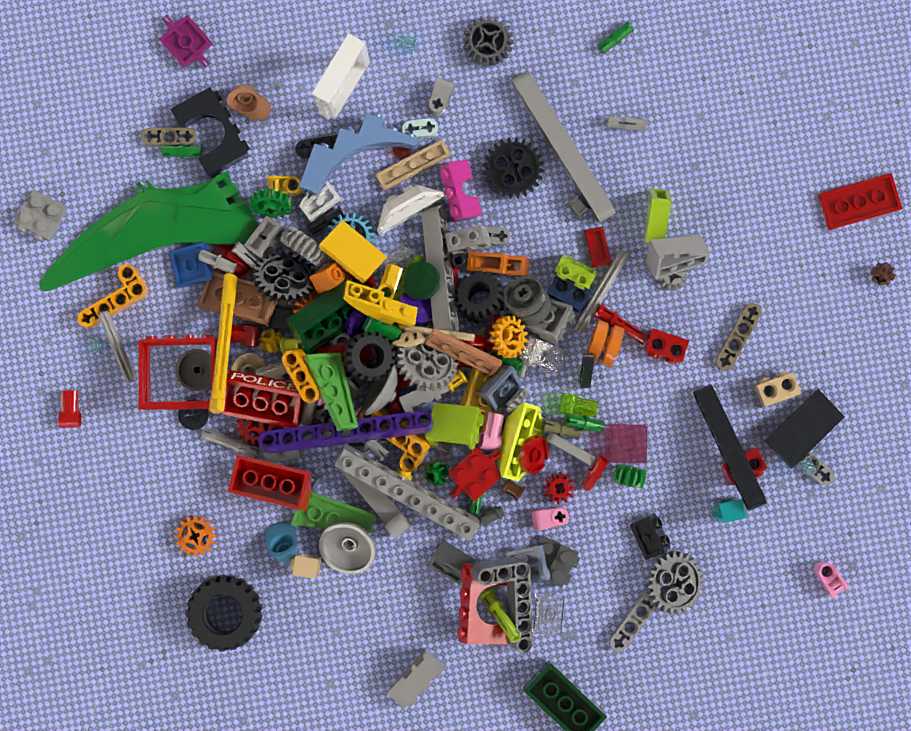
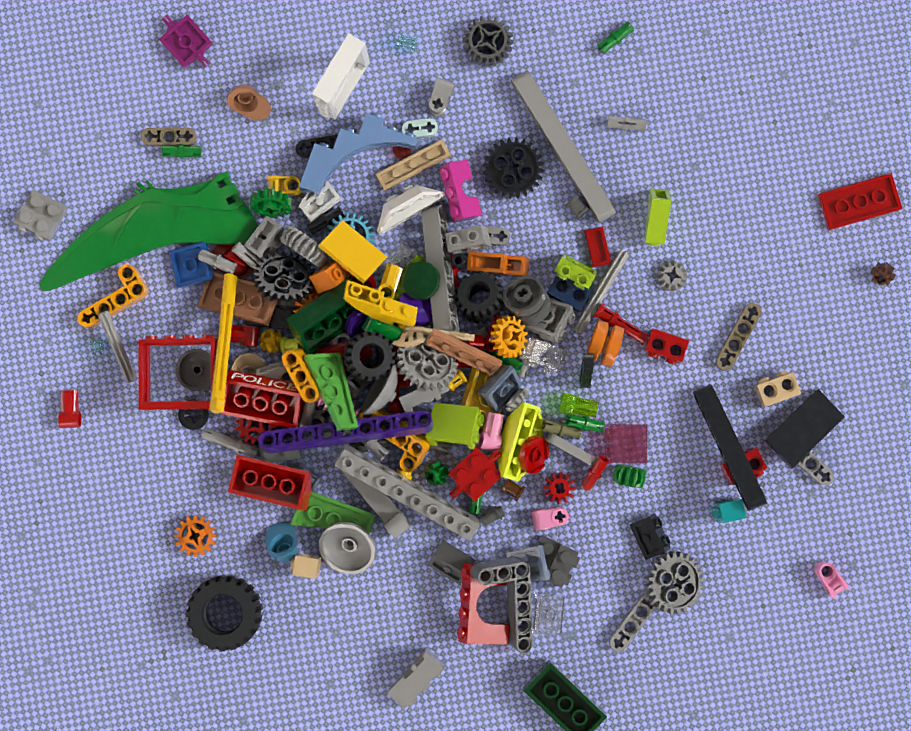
black arch [170,87,250,178] -> none
lime pin [479,588,521,643] -> none
light grey wedge [646,235,710,280] -> none
clear light blue bush [800,457,816,477] -> none

